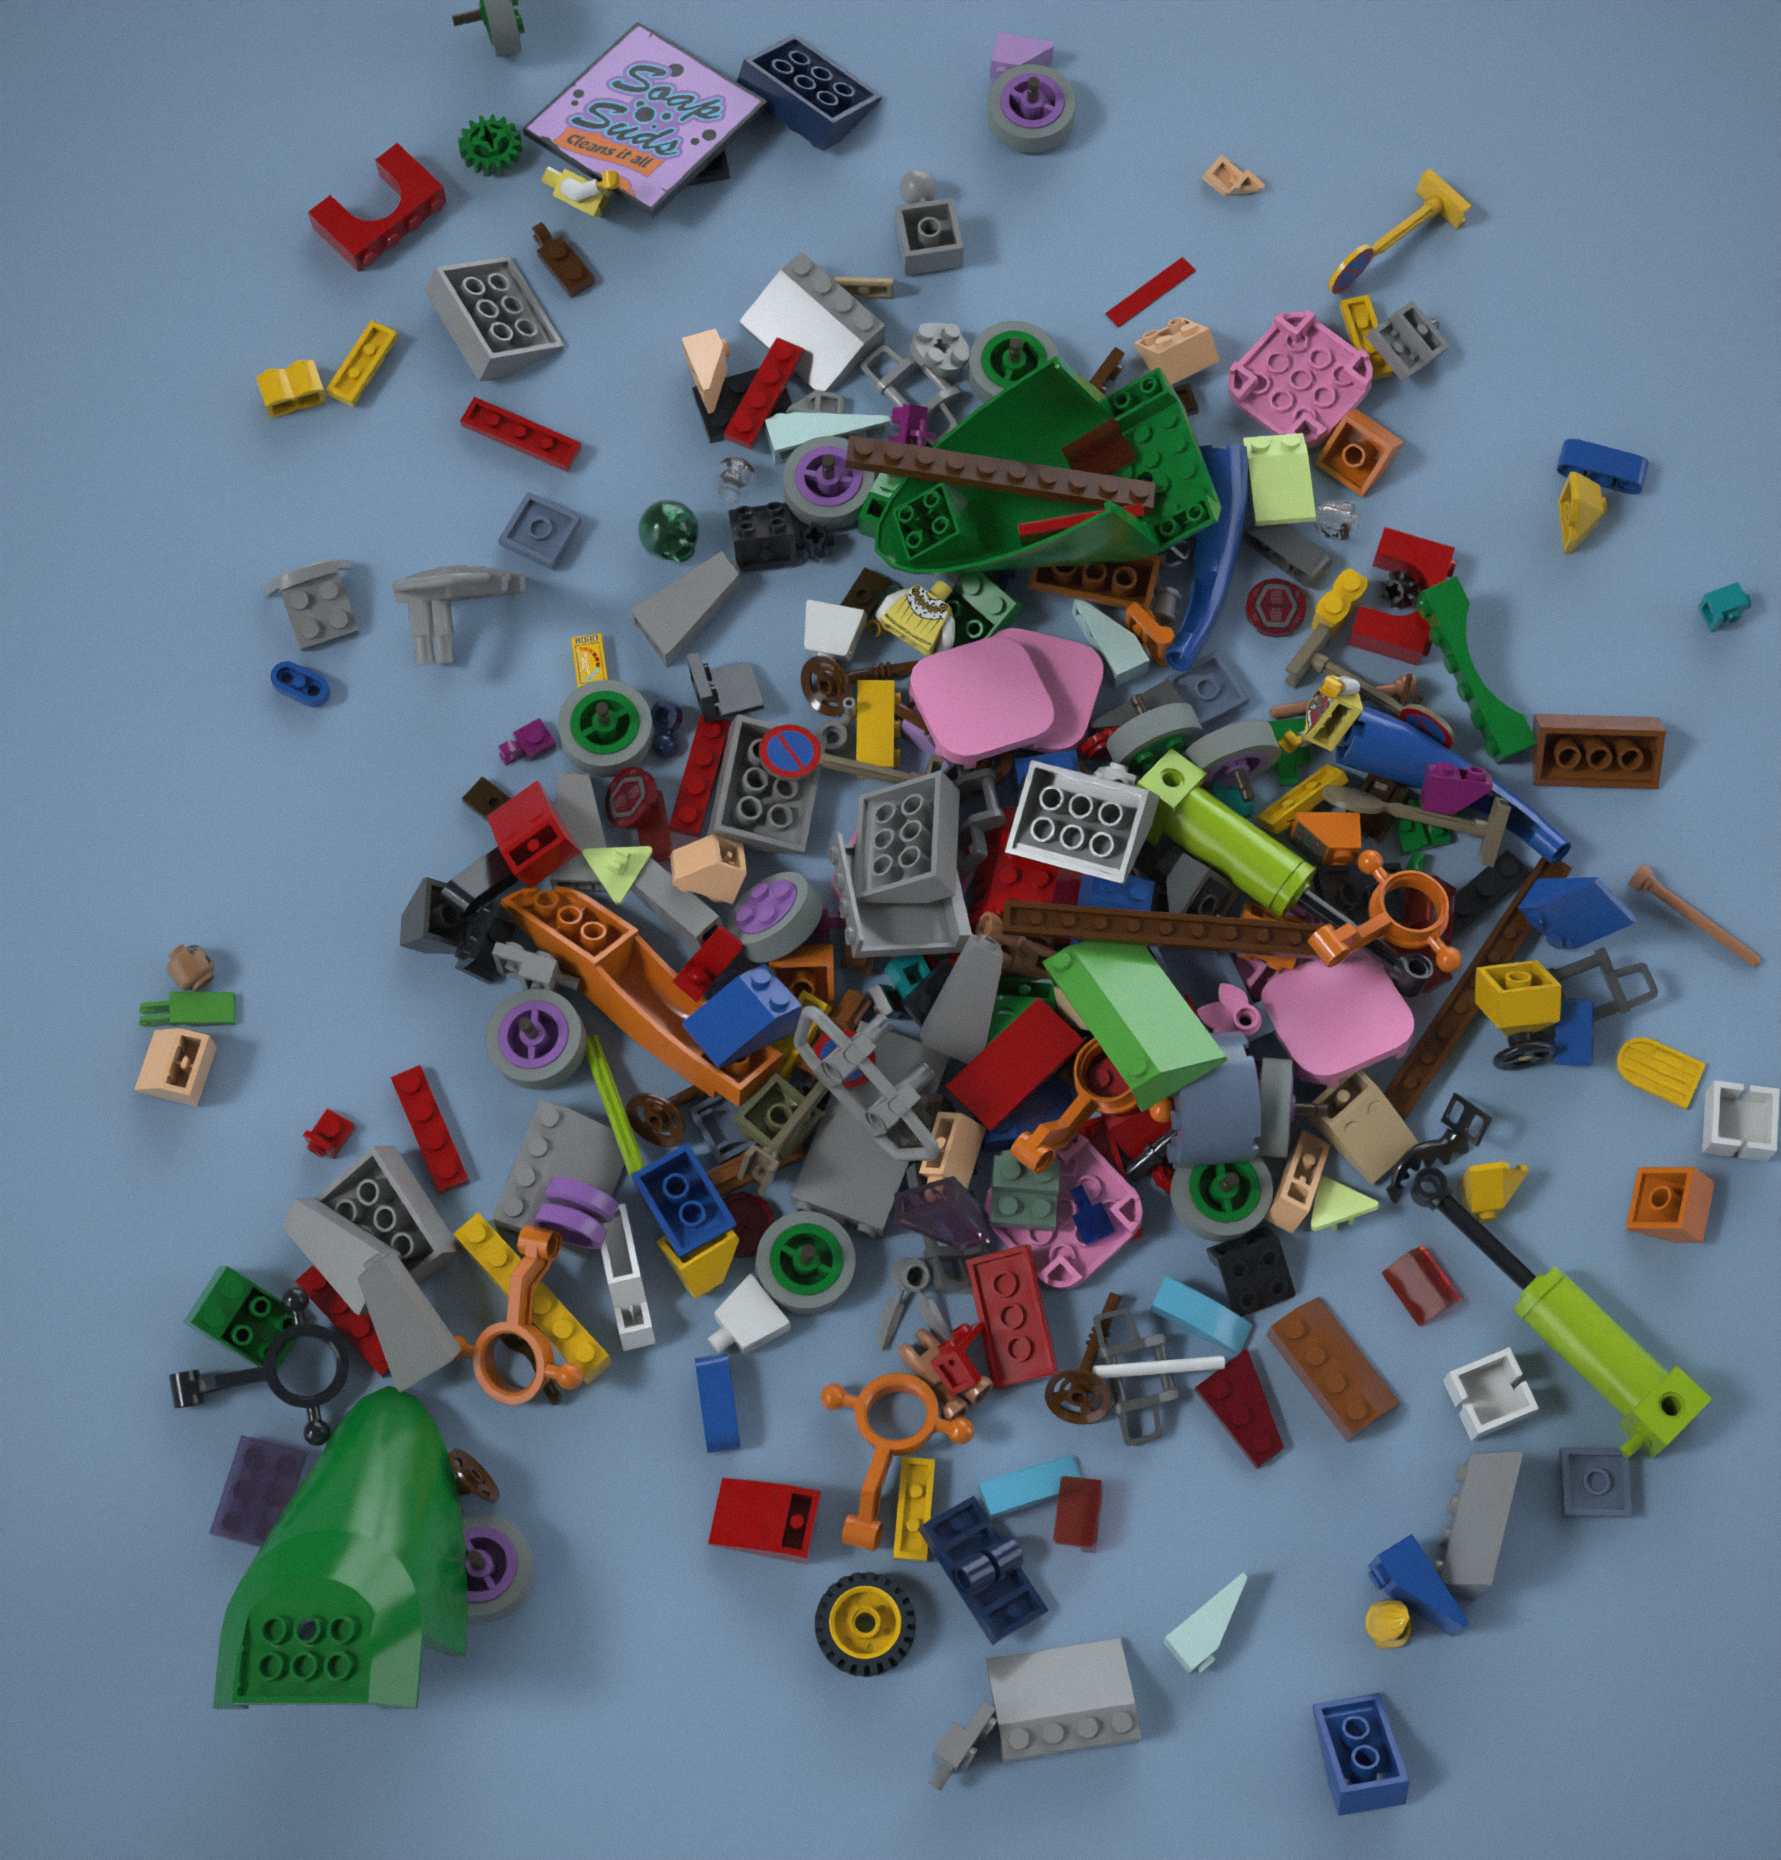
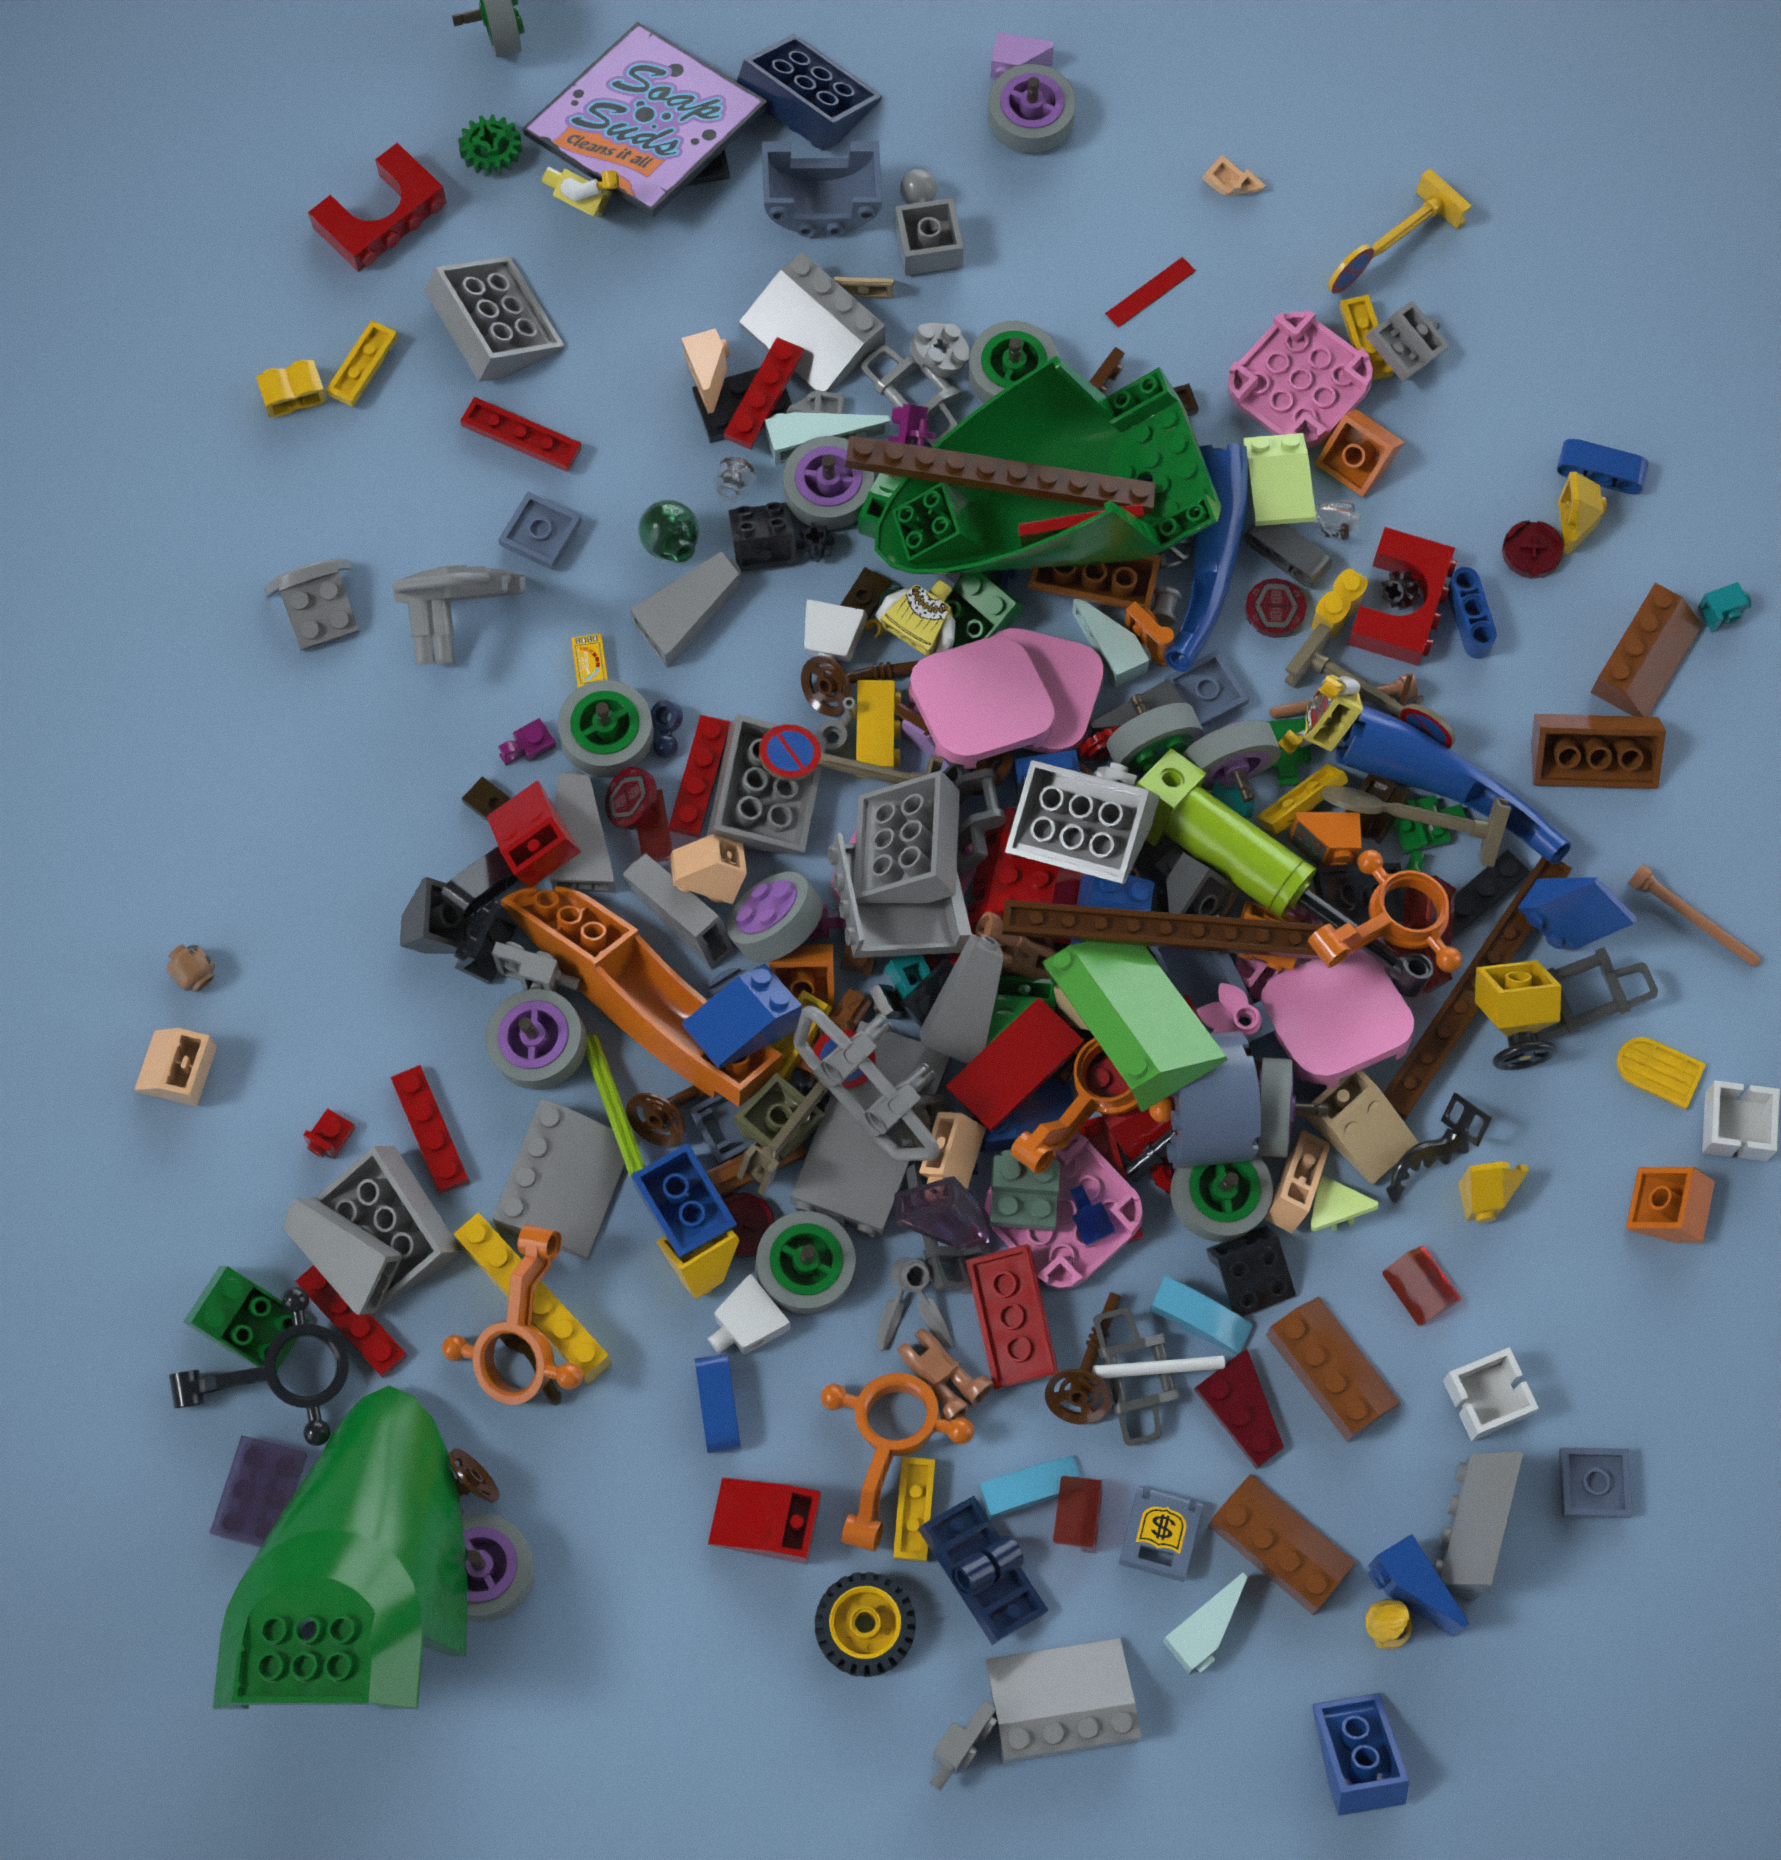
bright green arm [139,991,236,1027] -> none
blue plate [270,661,330,707] -> none
light grey slope [357,1251,462,1393] -> none
reddish brown plate [532,222,595,298] -> none
medium lavender wheel [534,1177,618,1250] -> none
yellowish green piece [583,846,653,905] -> none
white slope [601,1203,656,1351] -> none
red bracket [672,926,744,1003] -> none
bracket [687,652,764,723] -> none
red bracket [930,1321,984,1396] -> none
clear red panel [1061,417,1136,475] -> none
light nougat slope [1134,317,1220,385] -> none
lime piece [1410,1167,1712,1459] -> none
green arch [1417,576,1537,764] -> none
magenta slope [1420,762,1493,815] -> none
blue hinge [1554,998,1595,1066] -> none
none -> sand blue cylinder [761,141,882,237]
none -> sand blue container [1118,1485,1203,1582]
none -> dark orange slope [1208,1474,1356,1615]
none -> blue beam [1447,567,1497,659]
none -> dark red tile [1502,520,1563,579]
none -> dark orange slope [1590,582,1702,717]

